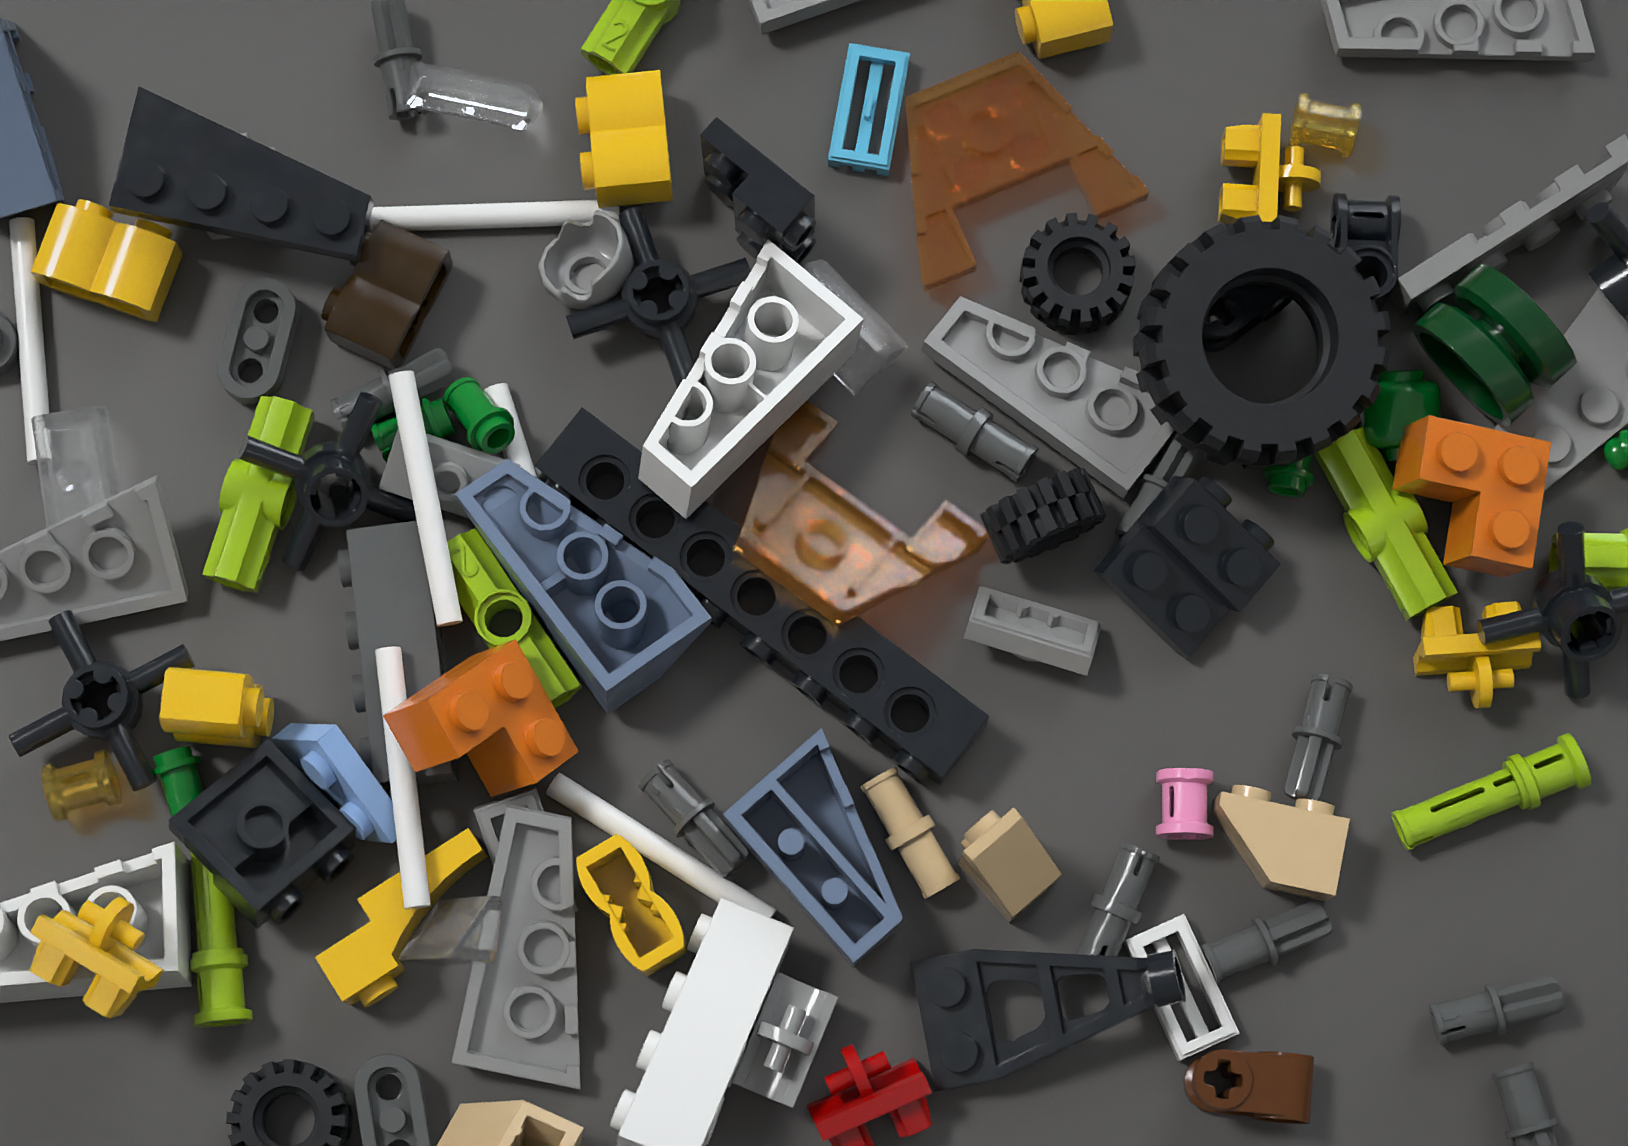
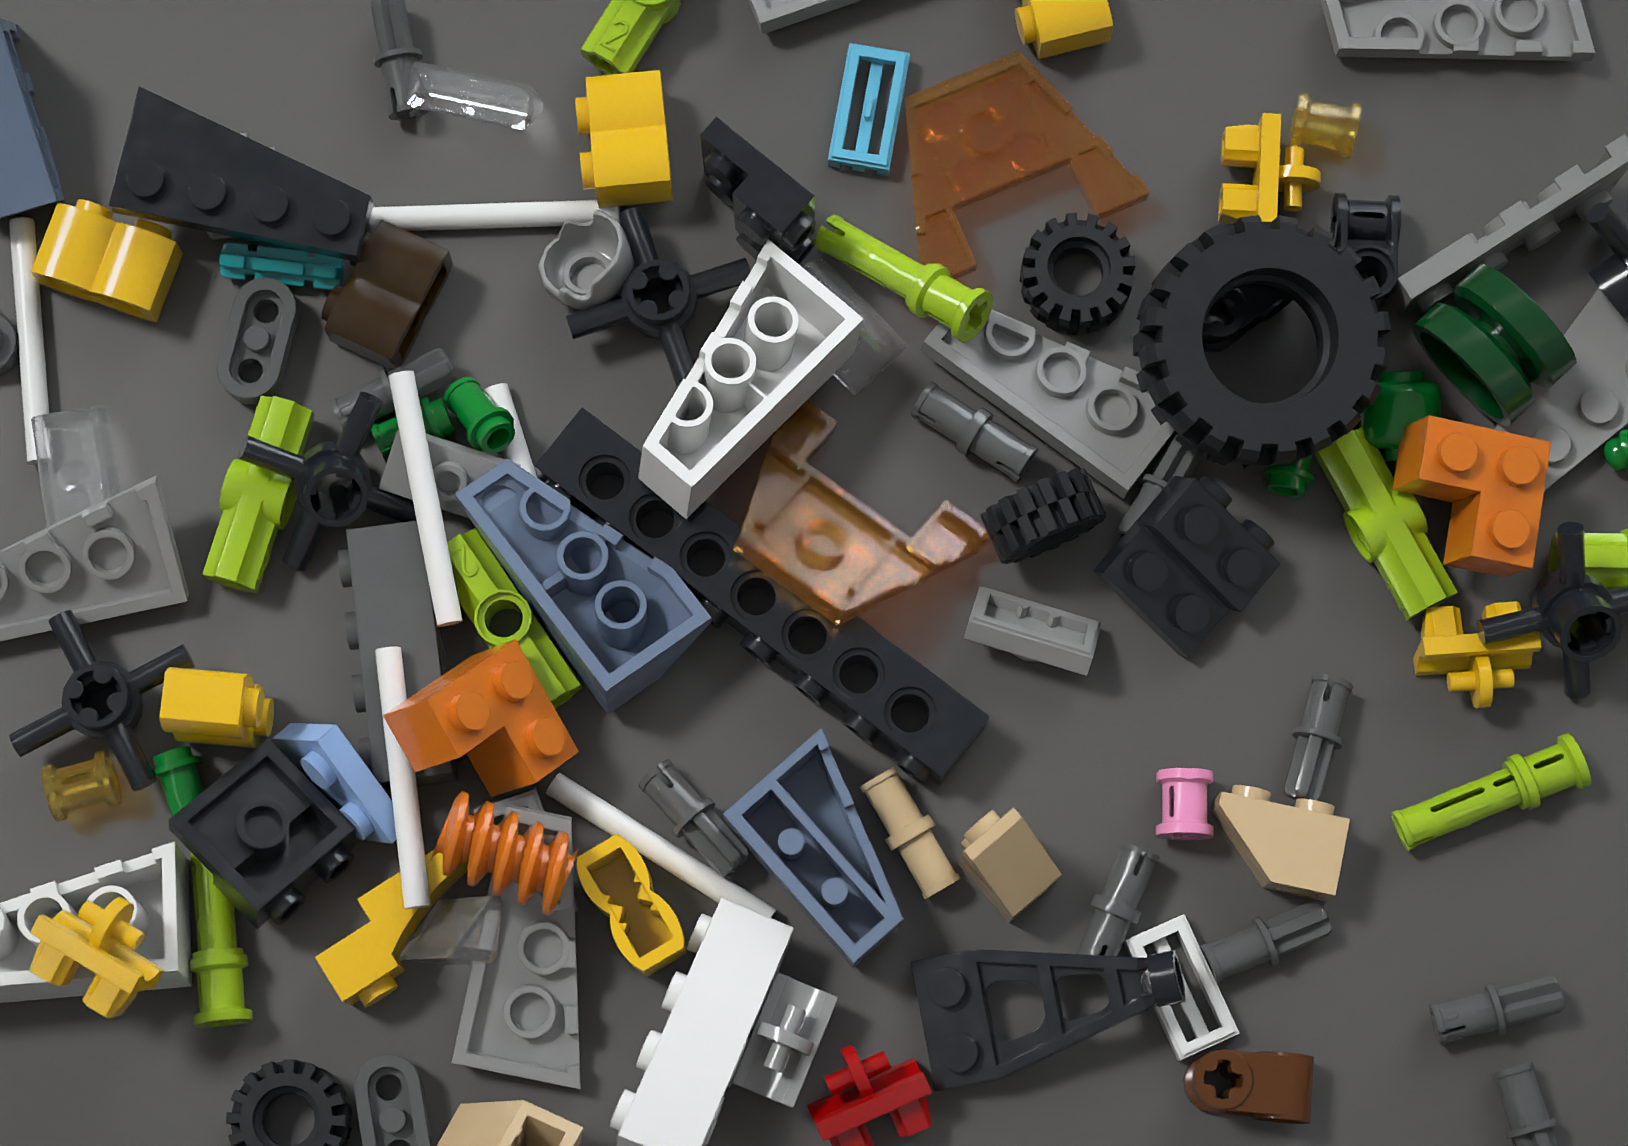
none -> teal axle [219,241,344,290]
none -> orange piece [430,791,579,916]
none -> lime pin [815,215,993,343]

